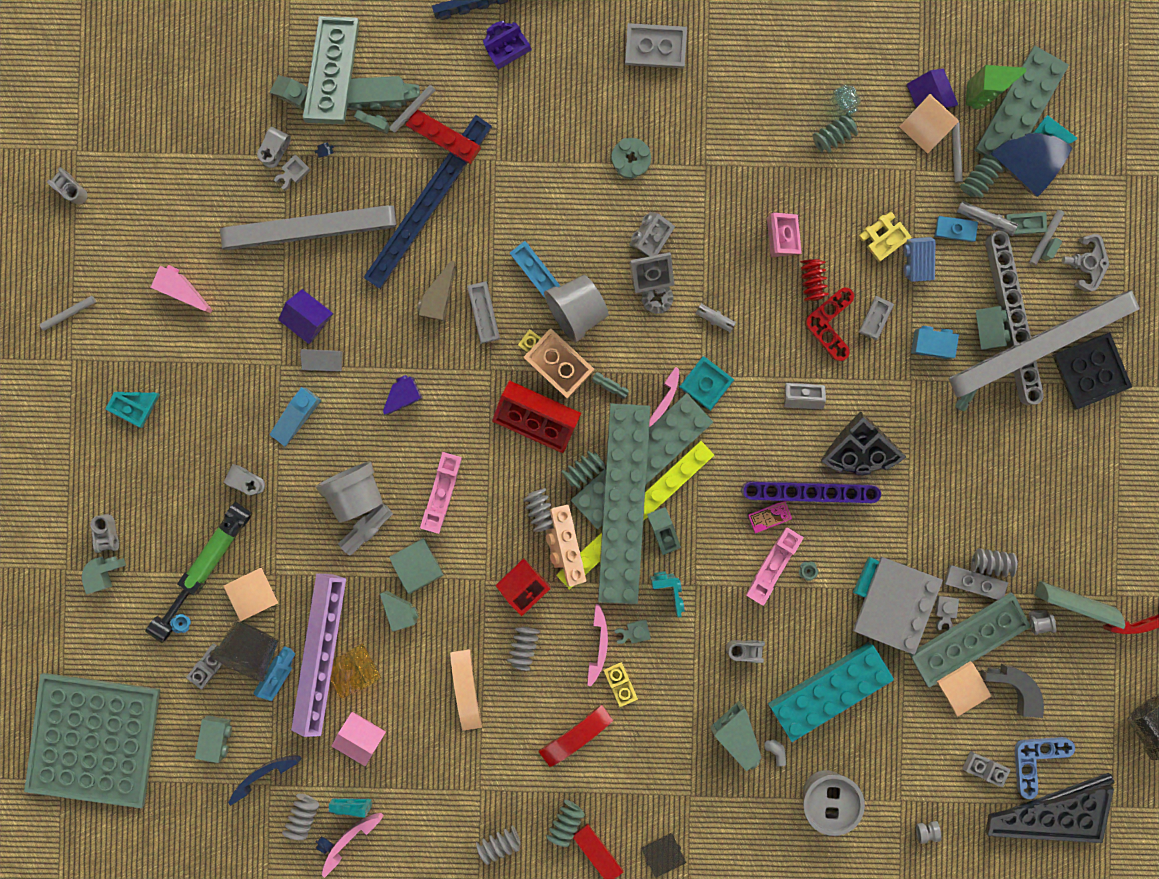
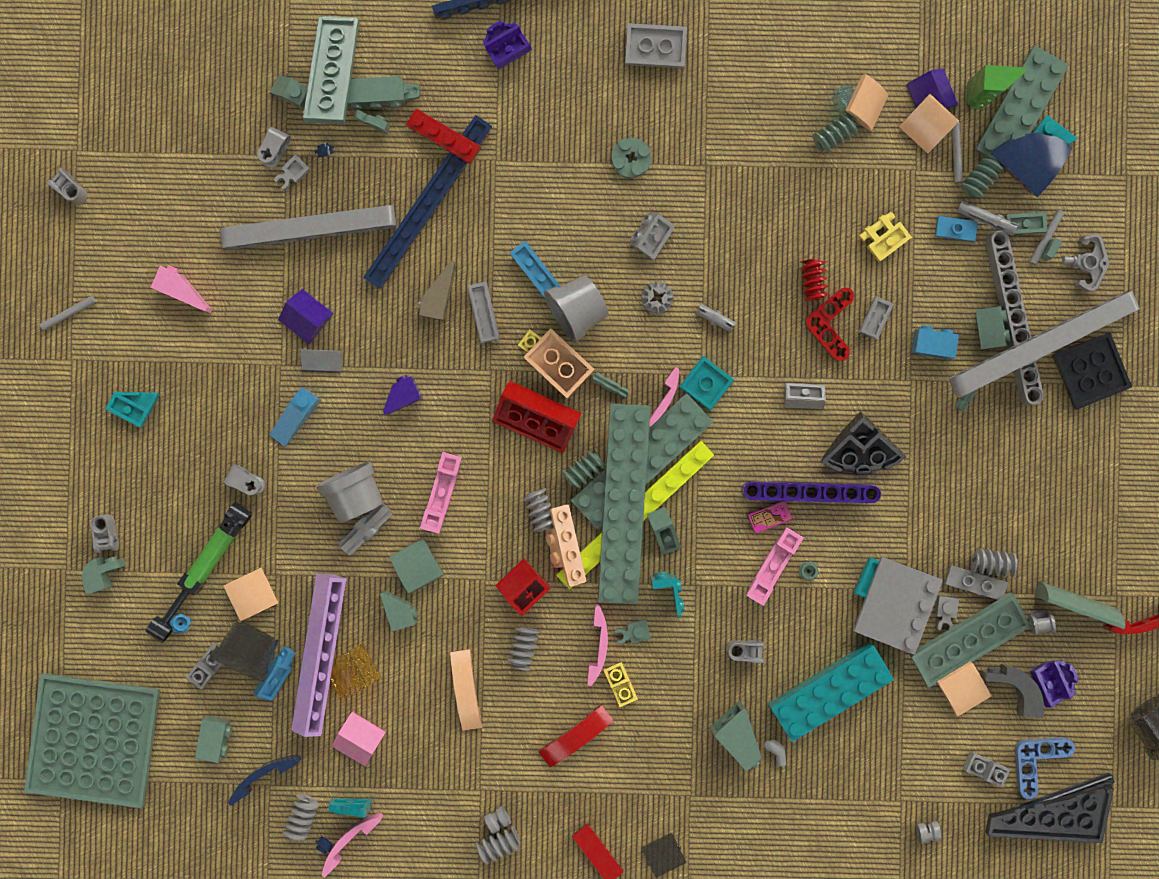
light grey bar [389,85,436,133] -> none
sand green piece [546,800,585,847] -> none
light grey slope [629,252,674,293] -> none
bright pink slope [767,213,802,257] -> none
light grey piece [803,770,865,836] -> none
medium blue brick [904,237,935,282] -> none
none -> light grey wheel [484,806,511,834]
none -> light nougat slope [845,74,888,131]
none -> dark purple slope [1030,661,1078,708]

